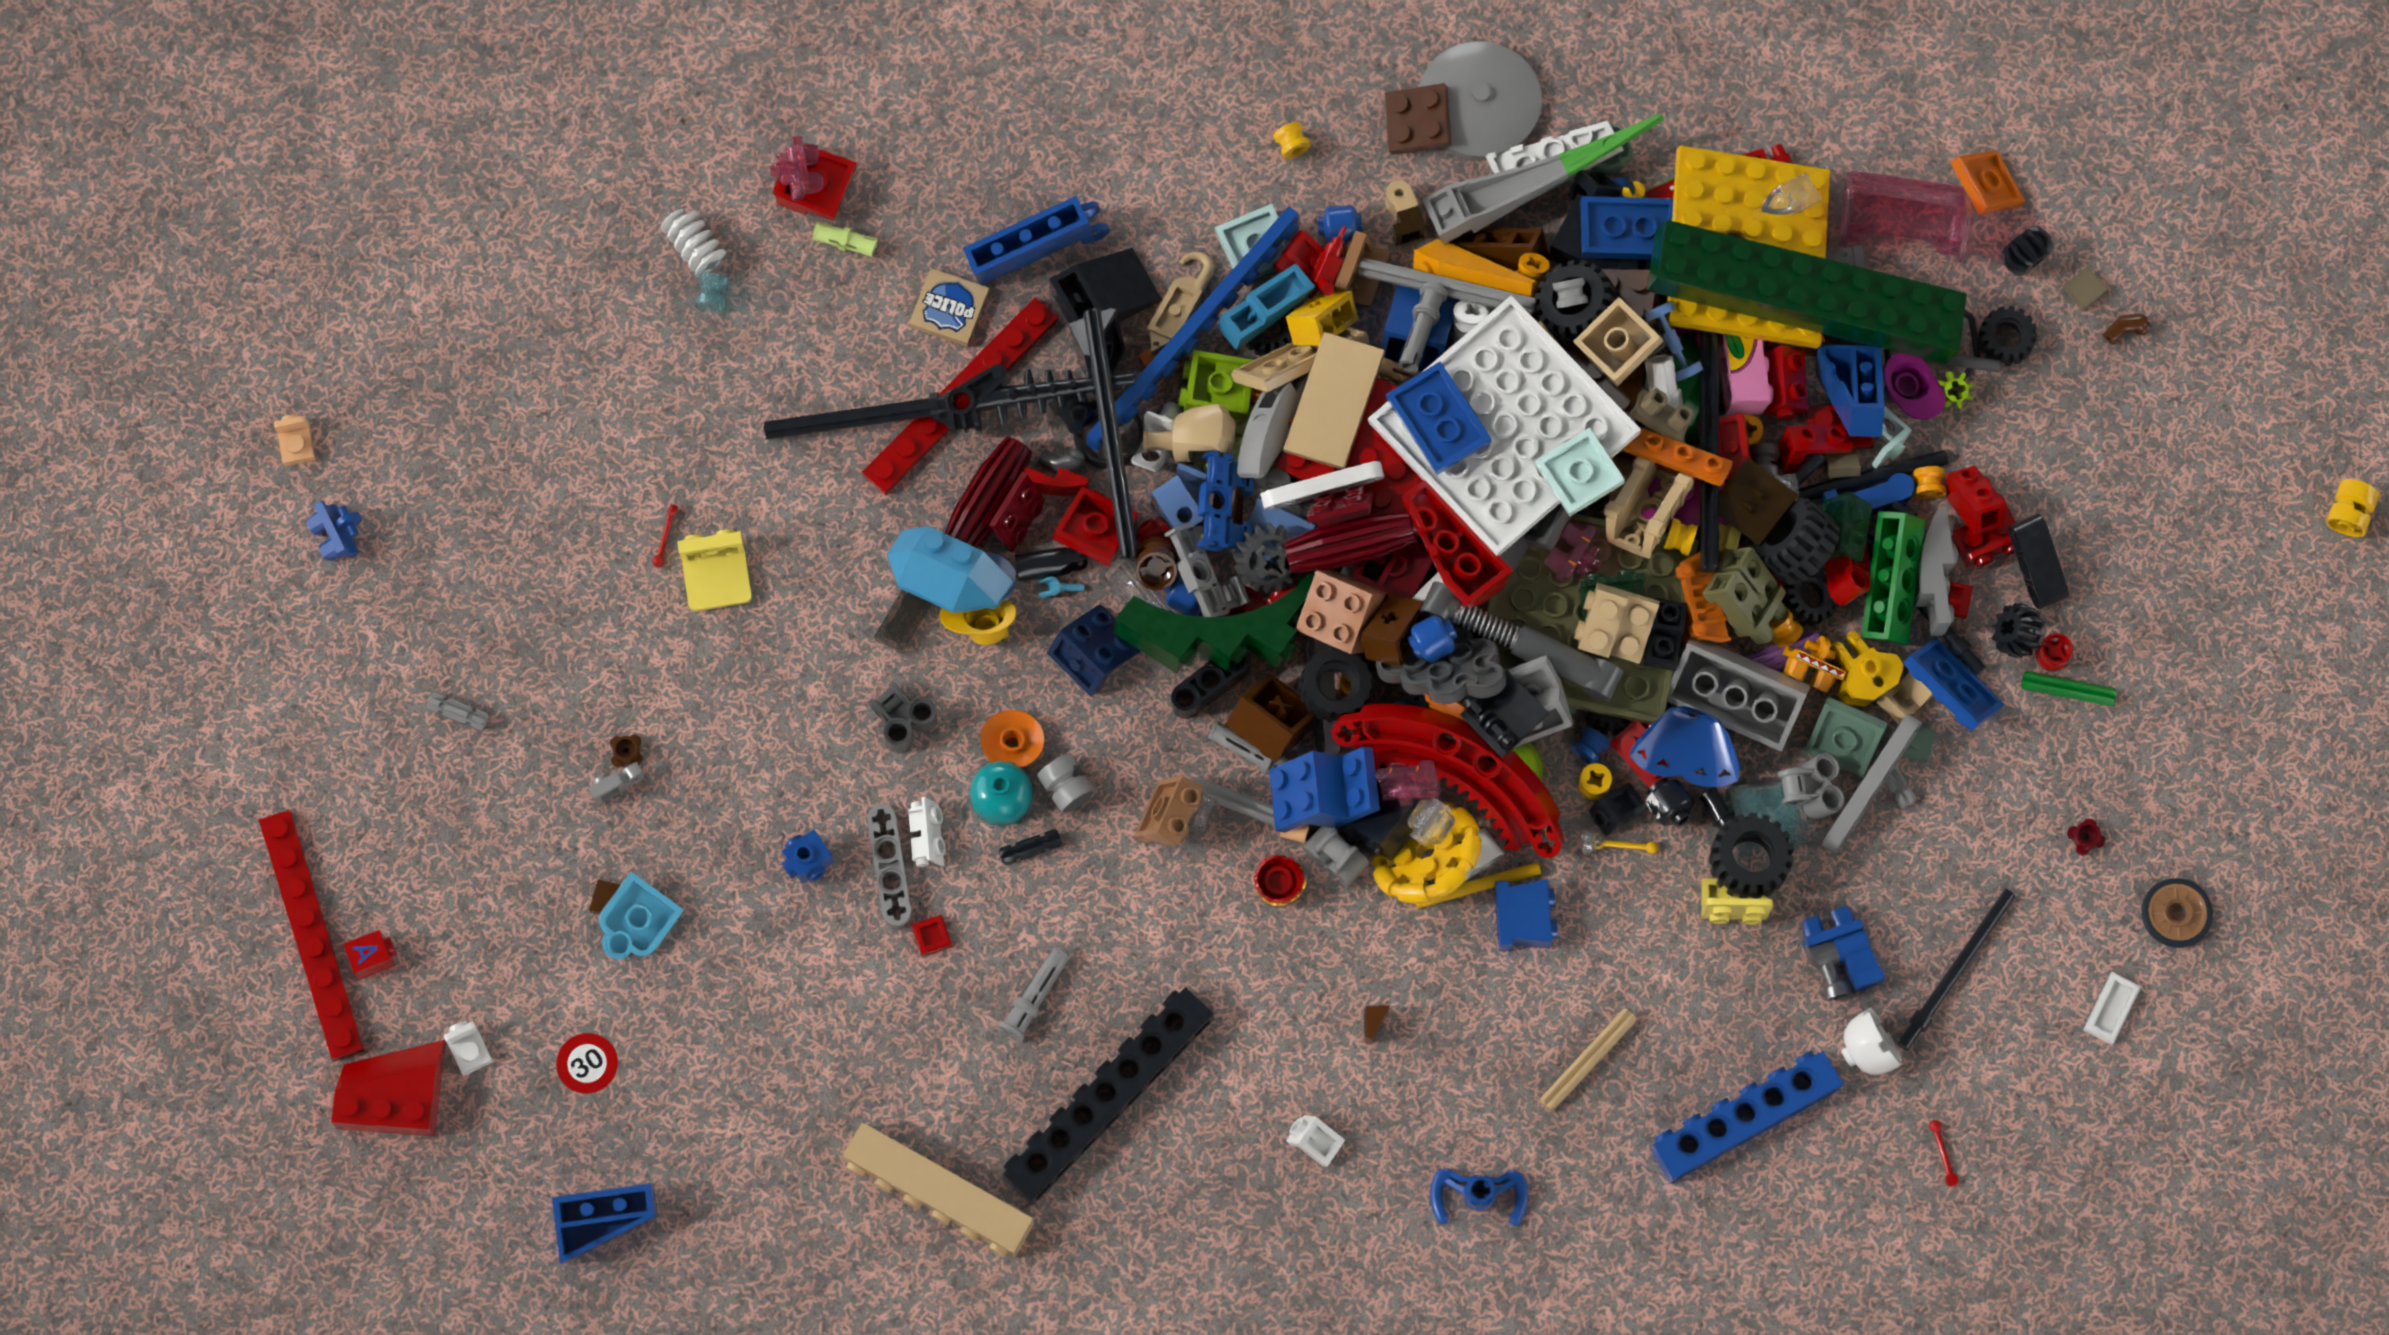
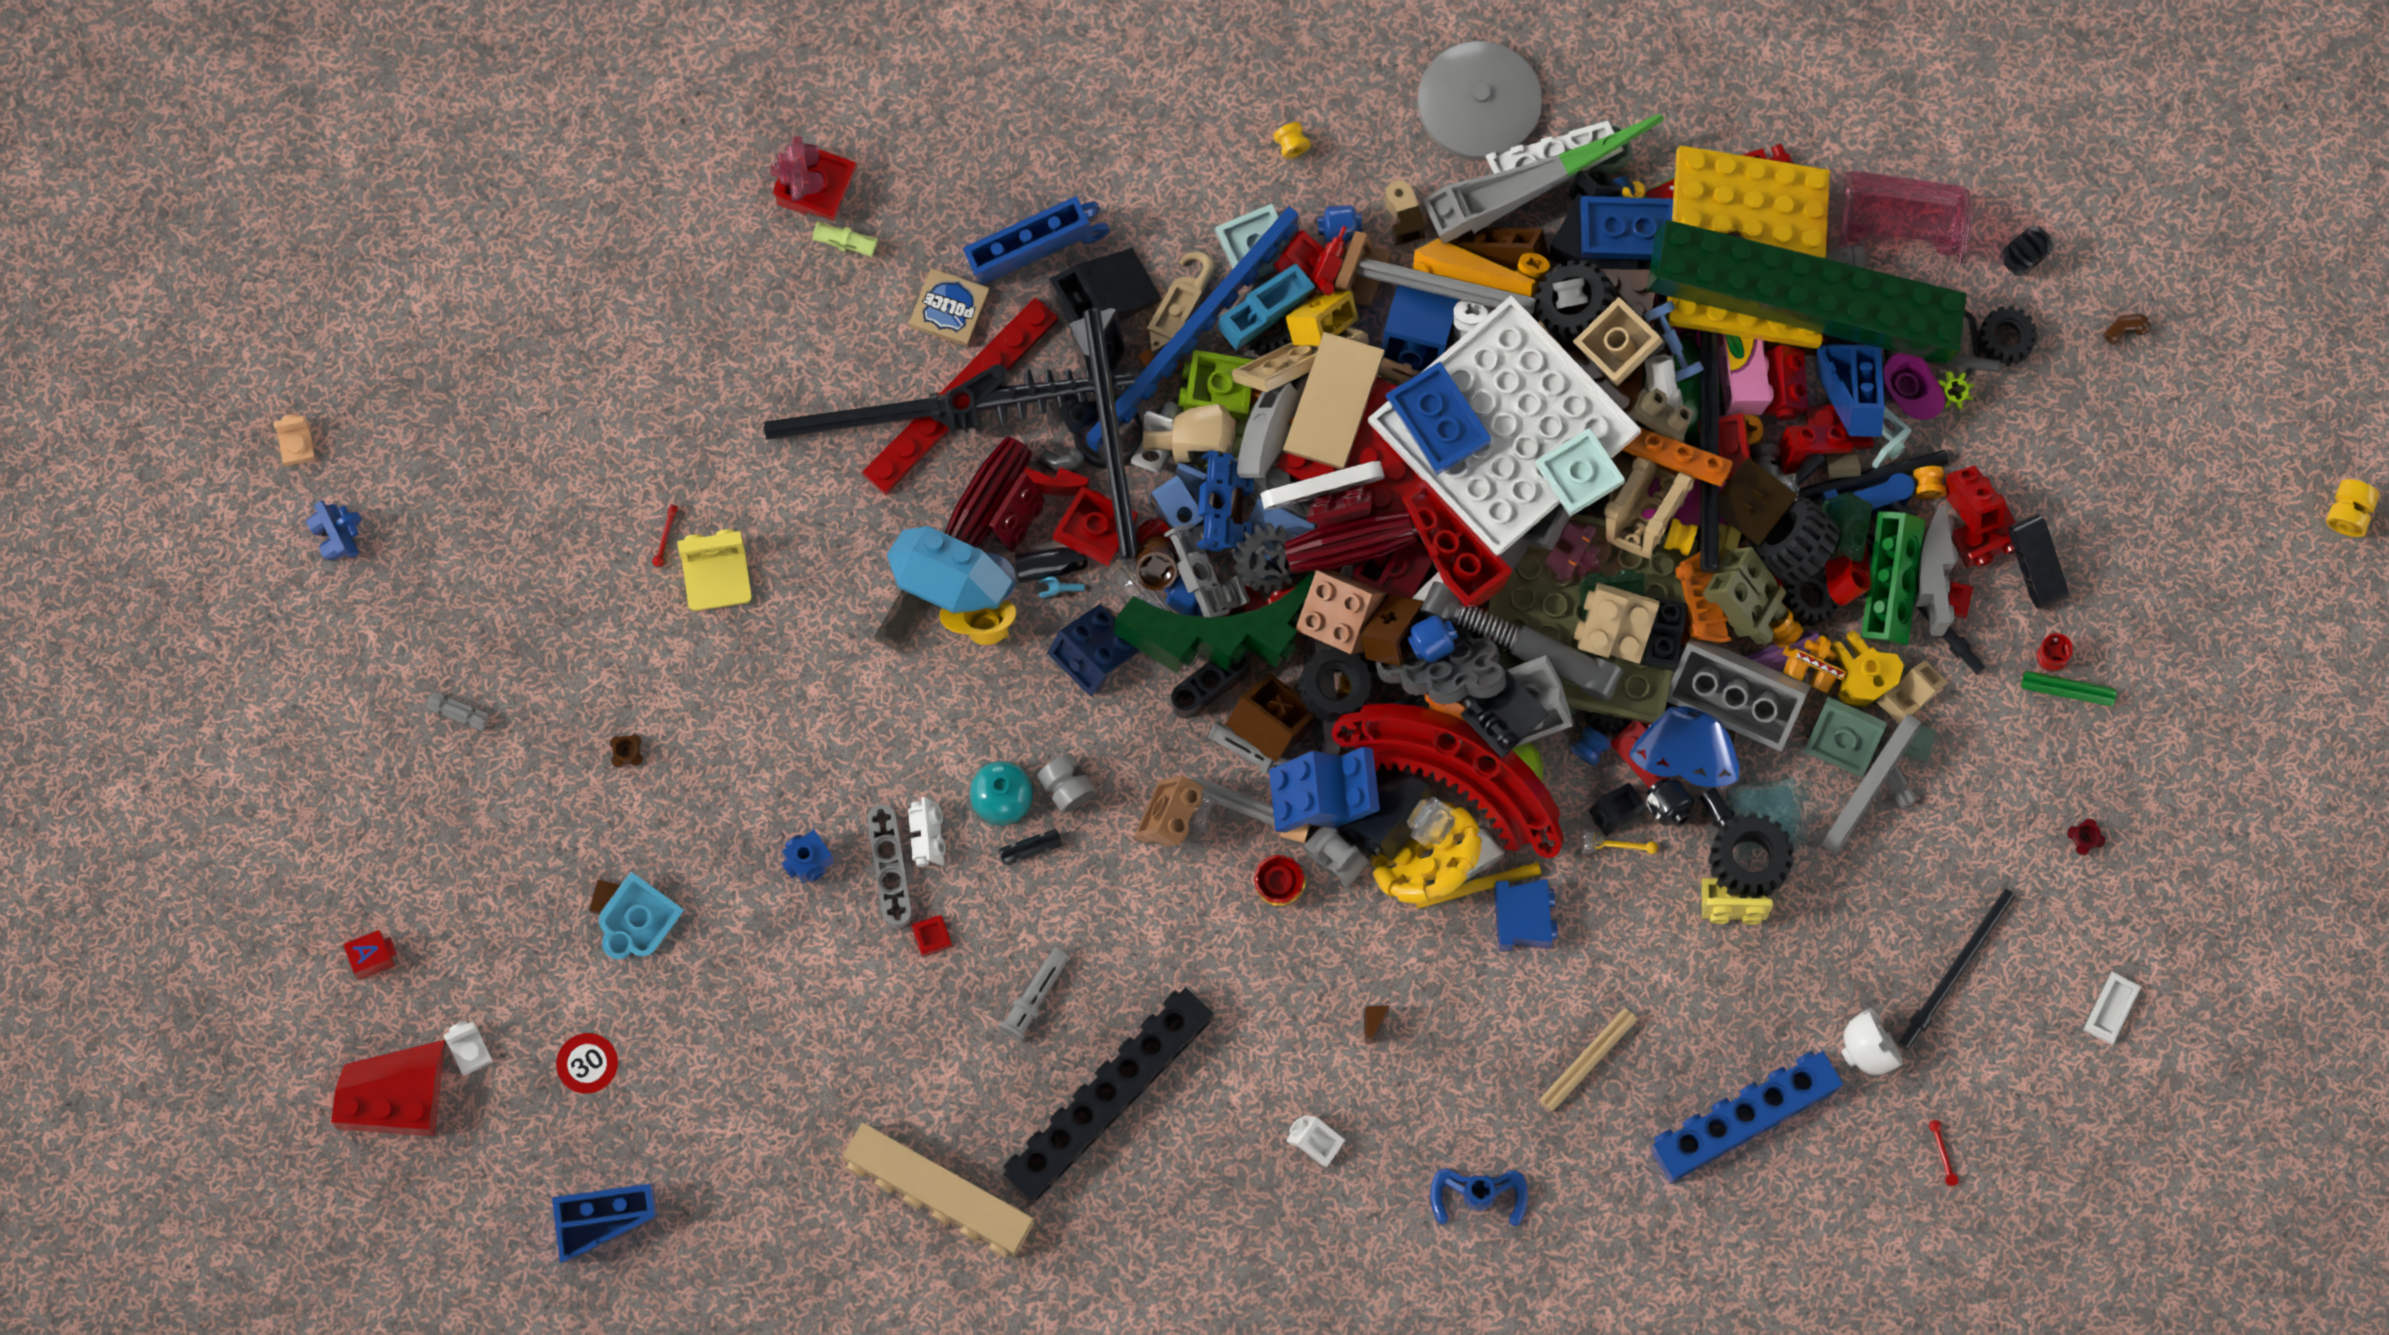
red plate [259,810,365,1061] -> none
light grey plate [588,762,645,806] -> none
white piece [661,209,726,278] -> none
clear light blue wheel [695,273,730,313] -> none
dark grey piece [868,681,938,753] -> none
orange dish [980,710,1045,768] -> none
clear pink hips [1375,760,1441,806] -> none
reddish brown plate [1385,83,1452,155] -> none
light grey pin [1398,282,1448,373] -> none
yellow wheel [1578,763,1612,800] -> none
clear plate [1762,172,1822,216] -> none
light grey piece [1777,753,1845,820] -> none
blue hips [1802,906,1885,1001] -> none
blue plate [1903,637,2005,732] -> none
orange tile [1950,150,2025,215] -> none
black gear [1991,603,2046,658] -> none
dark tan tile [2062,266,2108,311] -> none
medium nougat wheel [2141,878,2213,948] -> none

